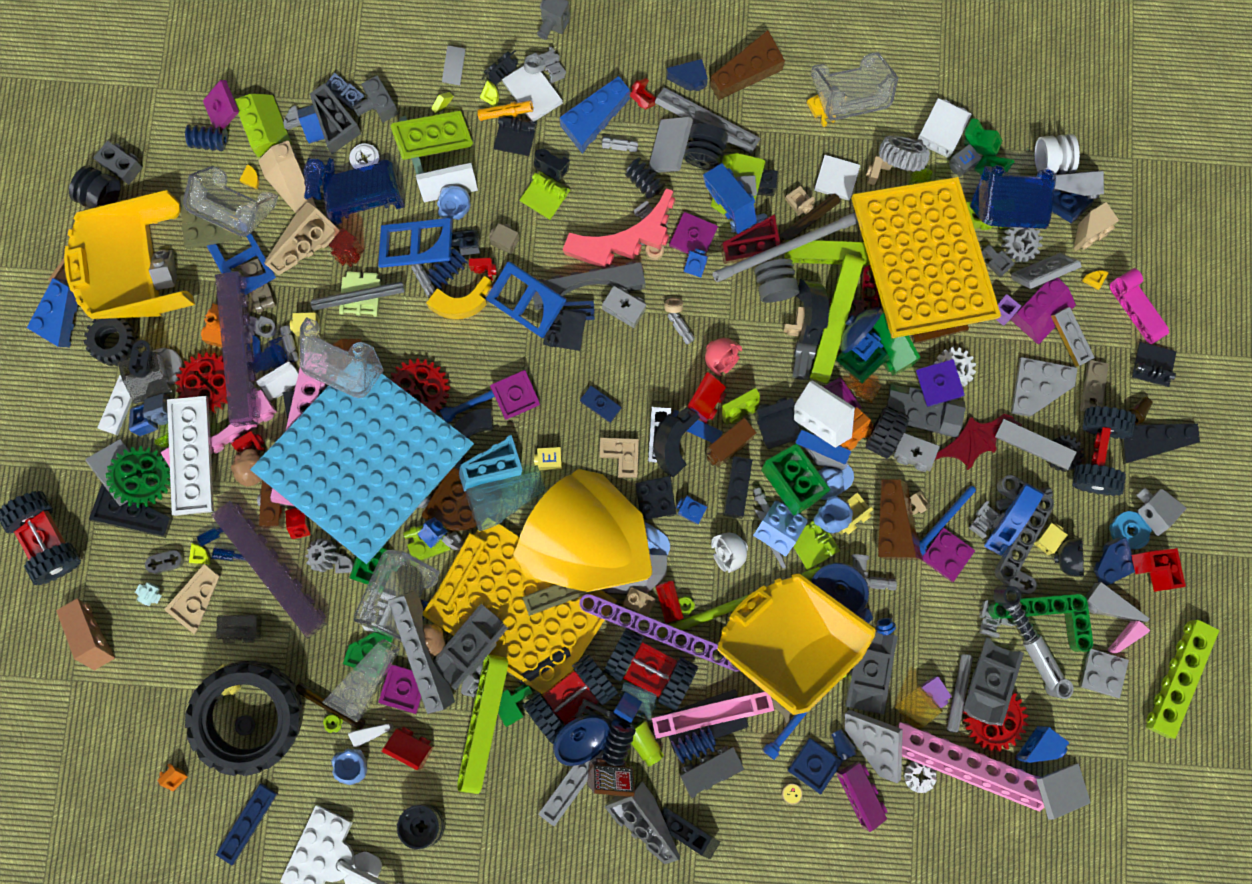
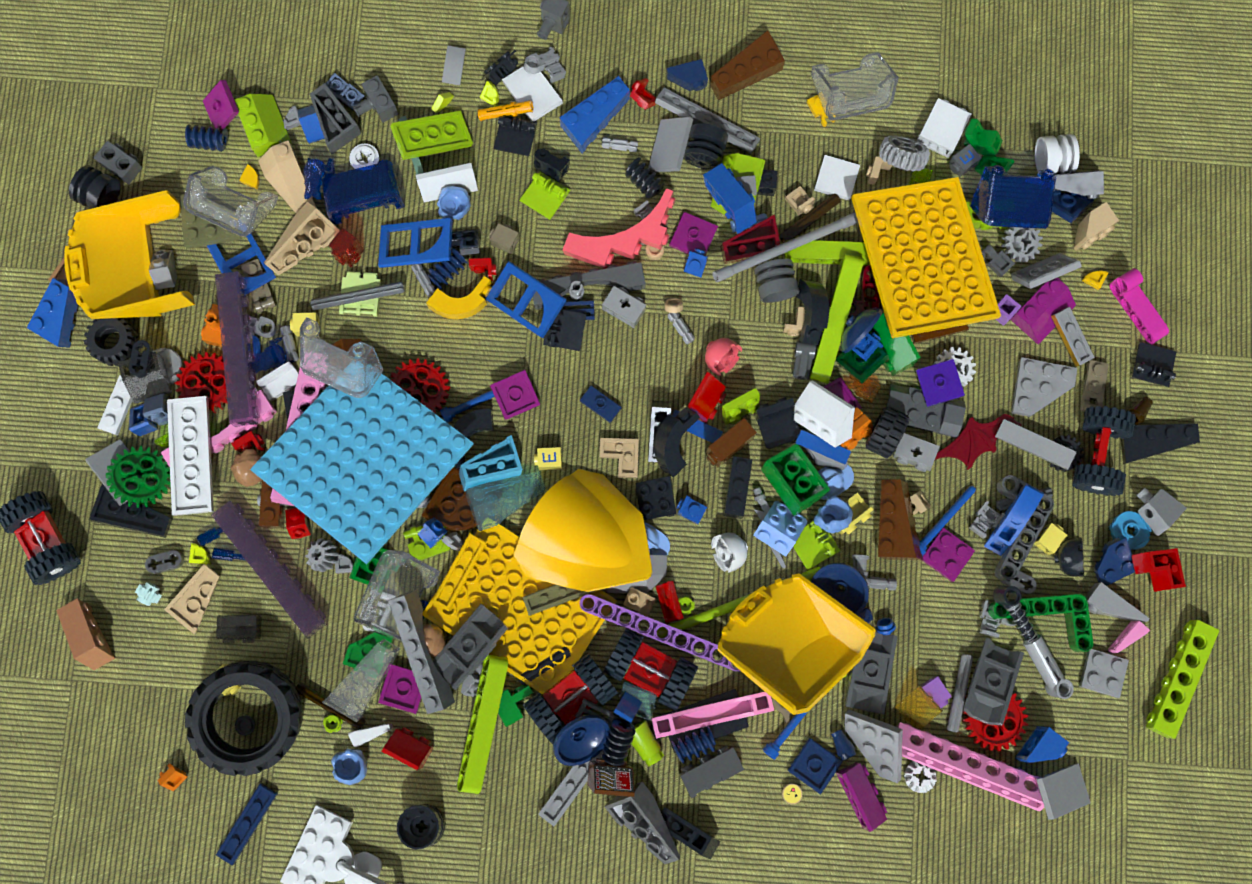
none -> light grey pin [569,281,584,302]

